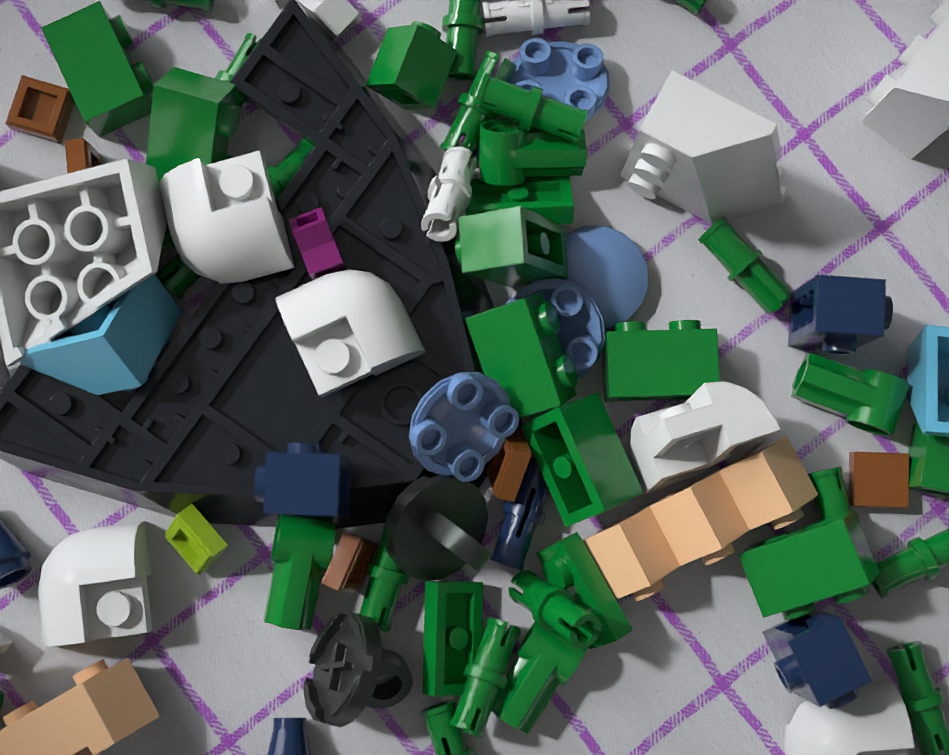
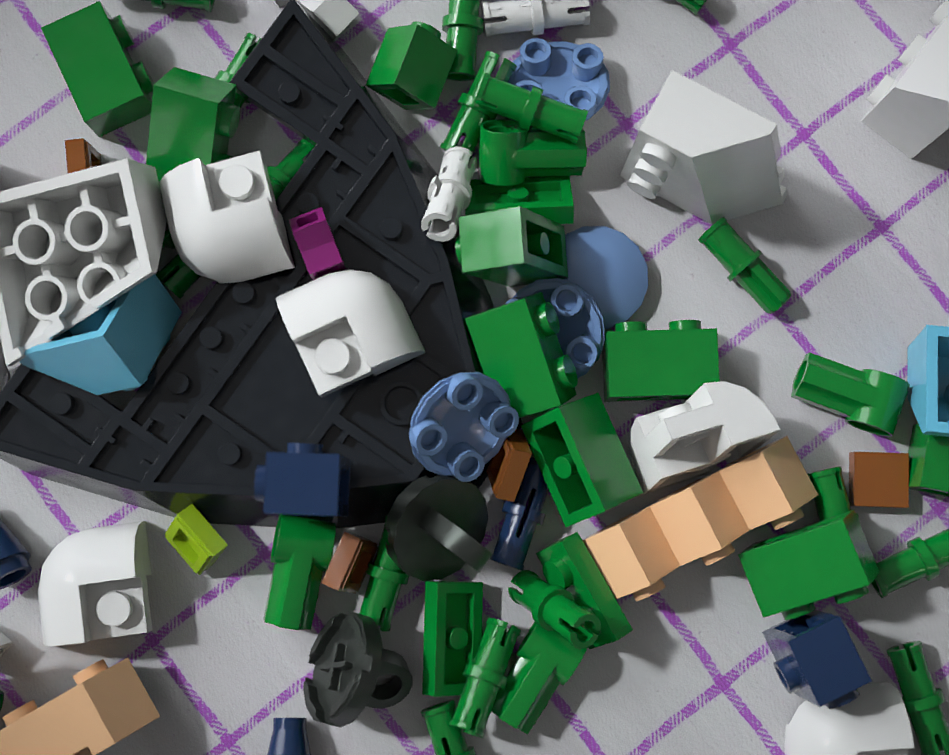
dark orange tile [5,75,75,144] -> none
dark blue brick [788,275,893,355] -> none

